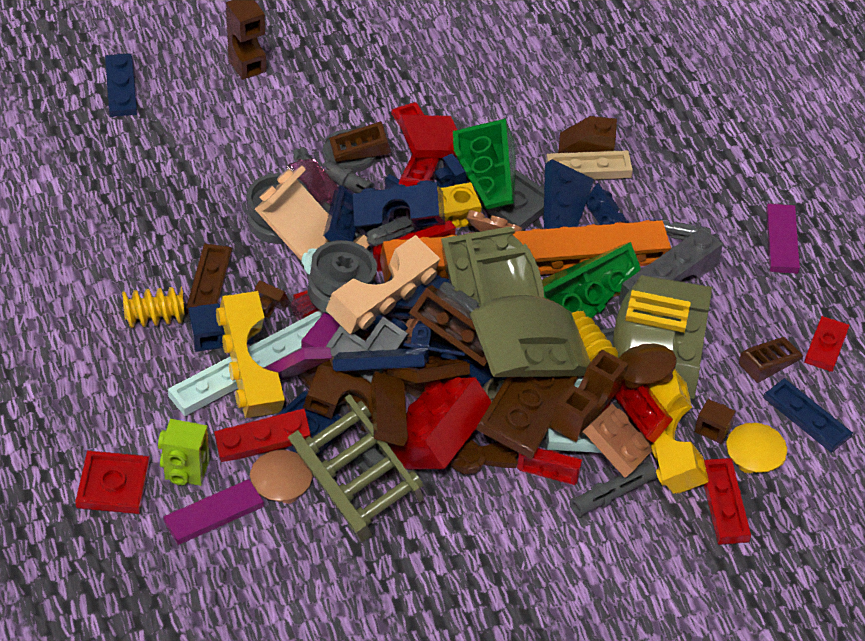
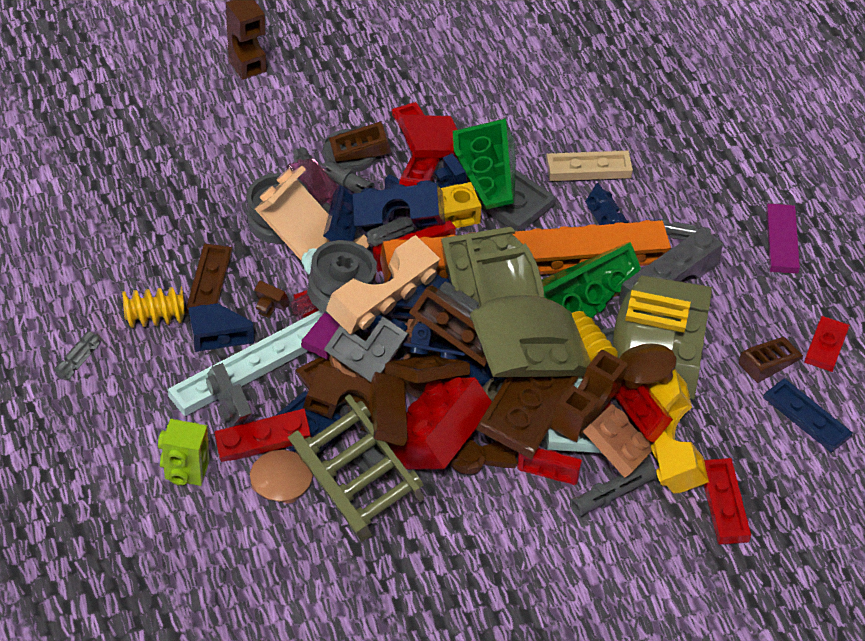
red plate [75,450,150,514] -> none
dark blue plate [105,53,137,117] -> none
magenta tile [163,479,264,545] -> none
yellow arch [216,291,285,418] -> none
magenta tile [264,347,332,381] -> none
dark blue tile [332,348,429,371] -> none
nougat dish [466,210,522,232] -> none
dark blue wing [544,159,594,229] -> none
reddish brown slope [558,116,617,153] -> none
reddish brown plate [694,399,736,444] -> none
yellow dish [726,423,788,473] -> none
none -> dark grey axle [55,331,100,380]
none -> dark grey plate [206,363,252,427]

